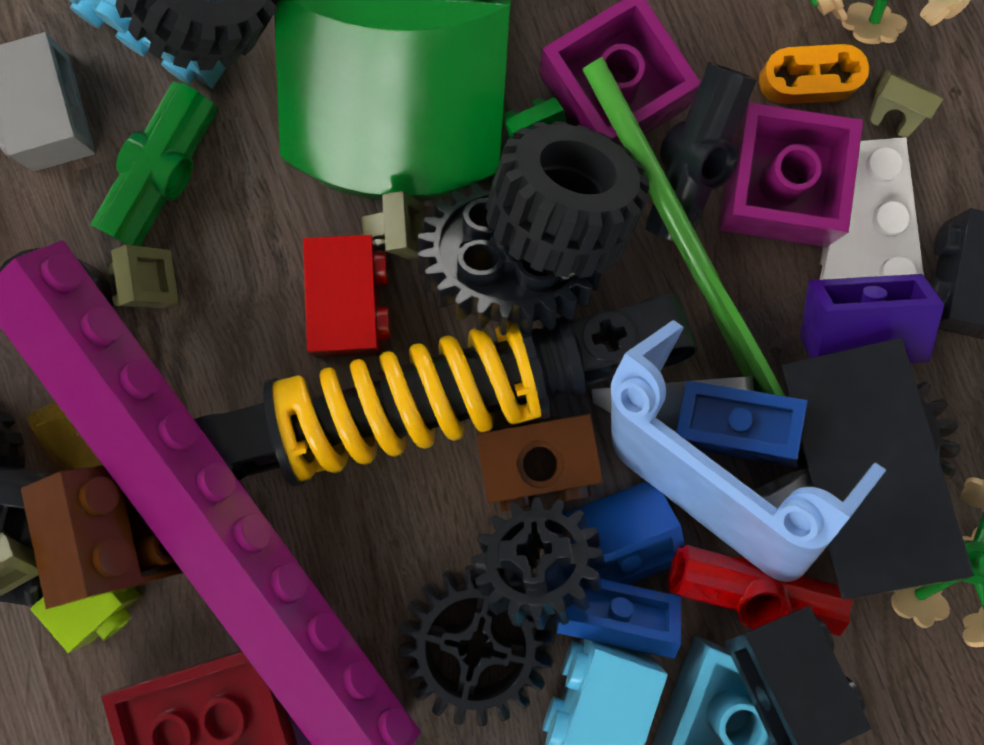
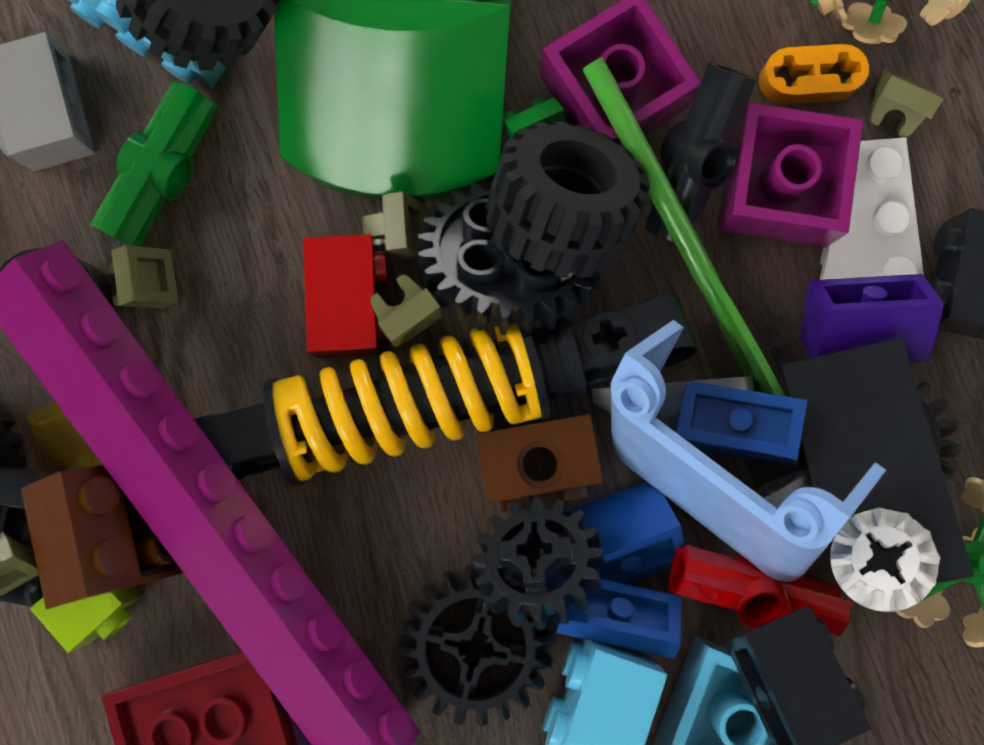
none -> olive tile [370,275,444,352]
none -> white gear [830,507,940,612]

